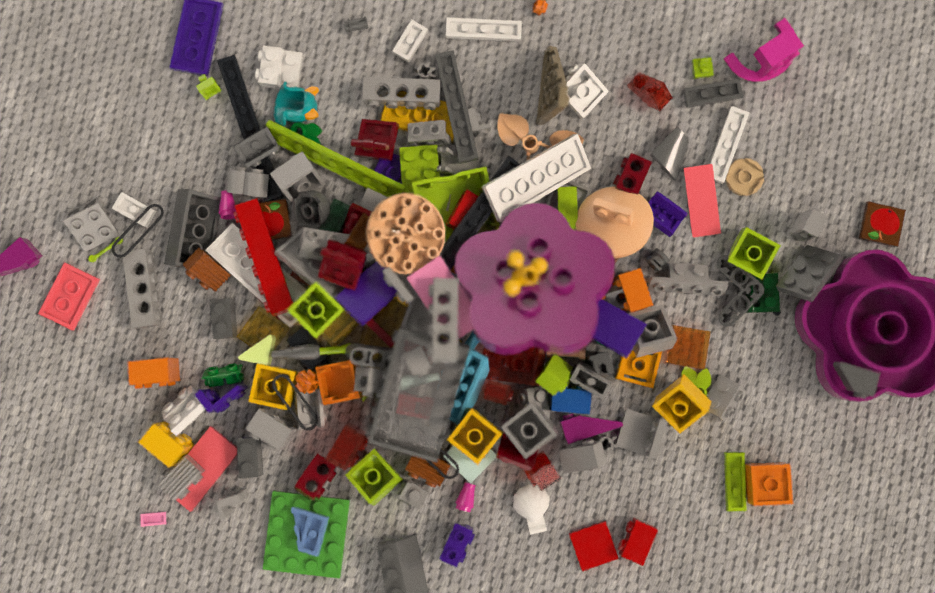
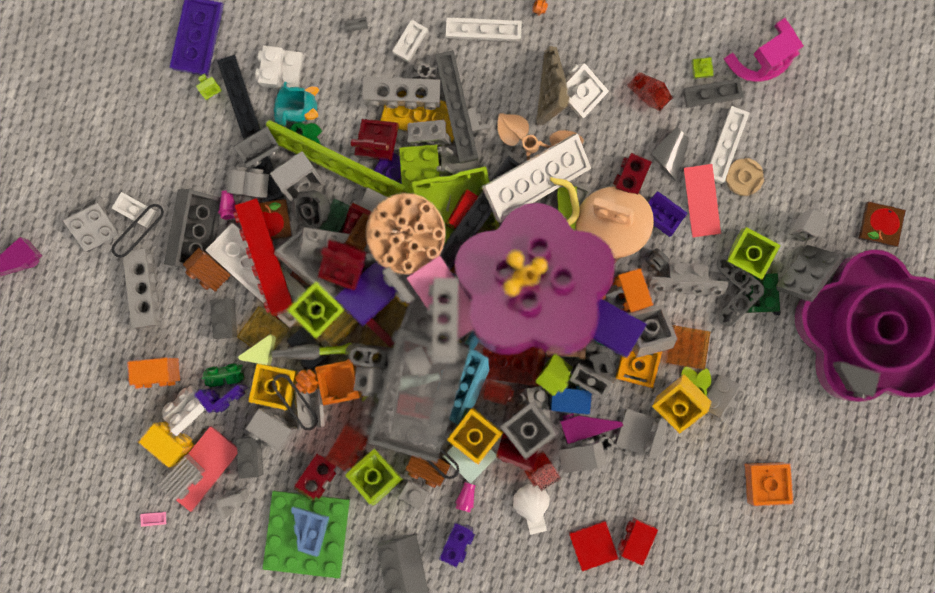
coral tile [38,262,100,330] -> none
lime hinge [88,237,123,263] -> none
lime tile [724,452,747,512] -> none
none -> light yellow animal [550,177,580,225]

